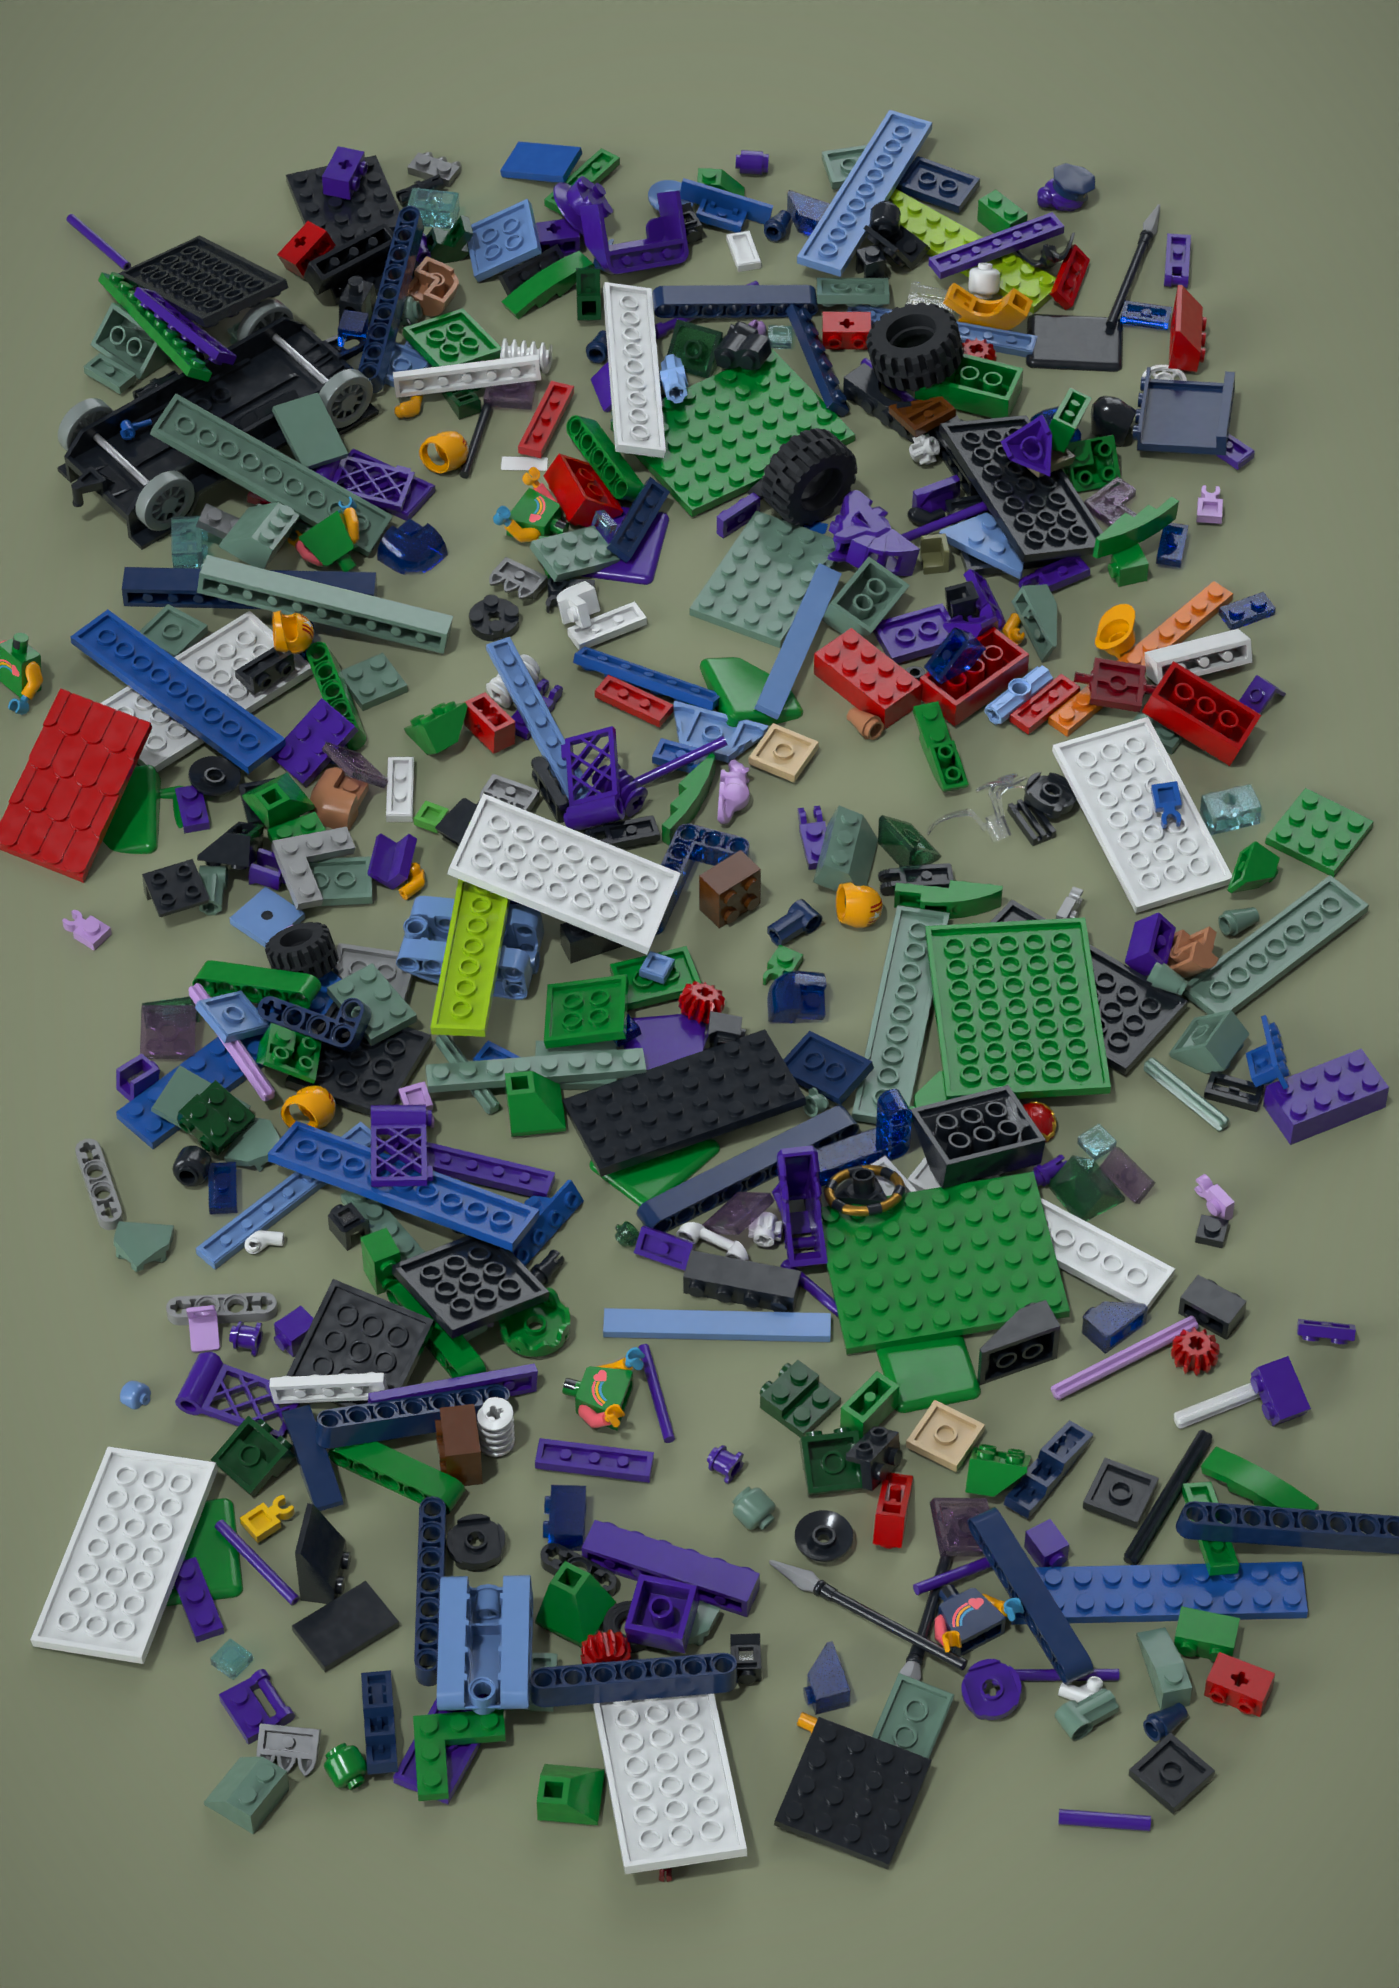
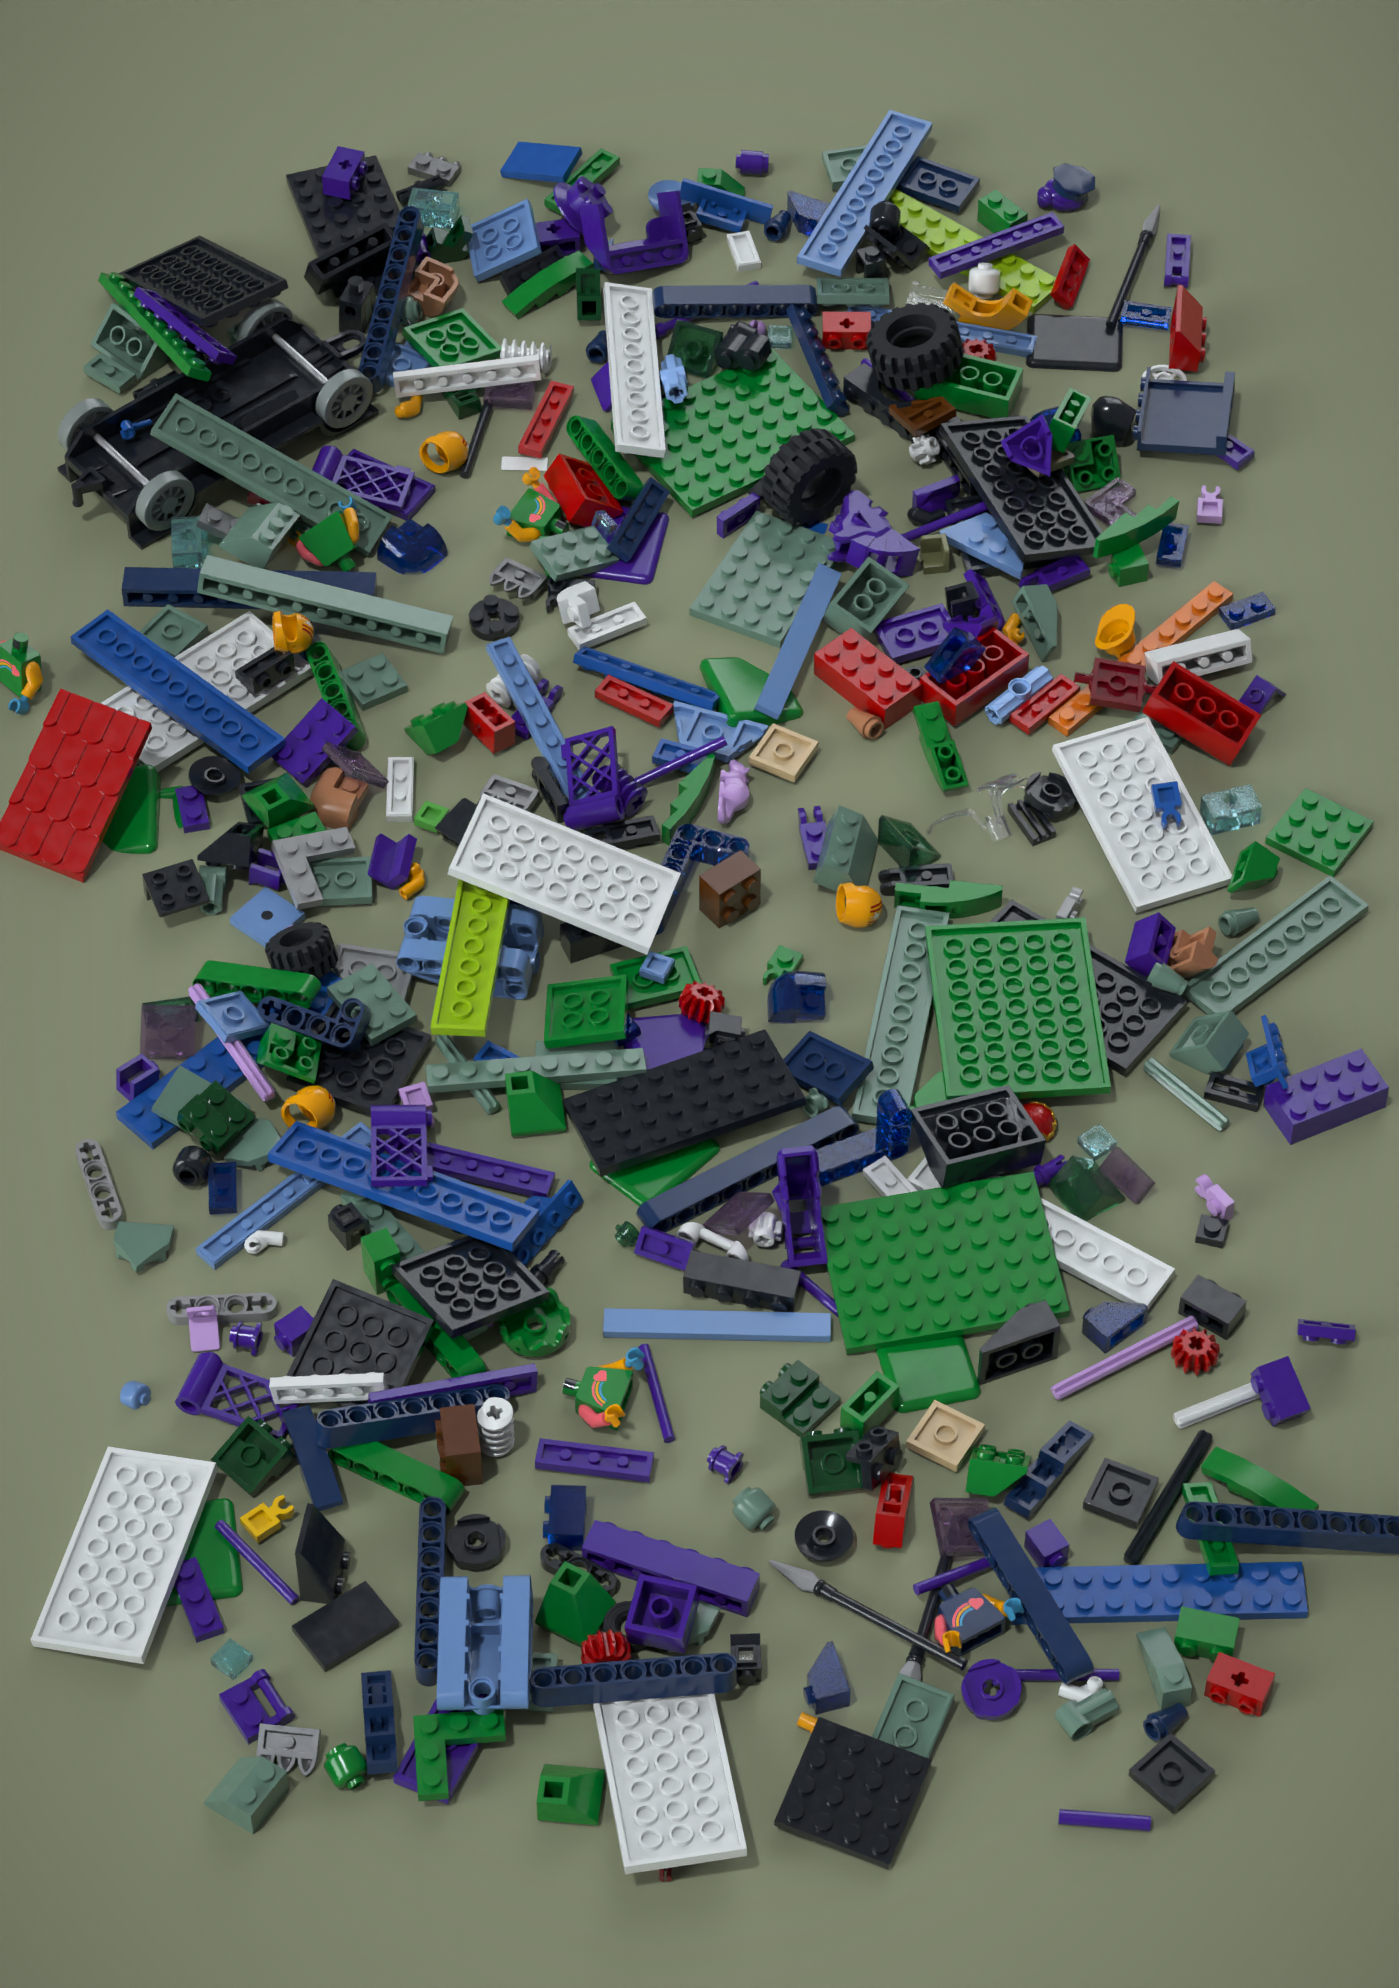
lavender plate [62,910,112,951] -> none
dark purple piece [66,214,131,270] -> none
sand green tile [272,393,348,469] -> none
red brick [277,221,336,279] -> none
clear blue panel [338,310,369,347] -> none
dark blue piece [767,899,823,946] -> none
black piece [824,1165,906,1216] -> none
black animal [1016,233,1075,268] -> none

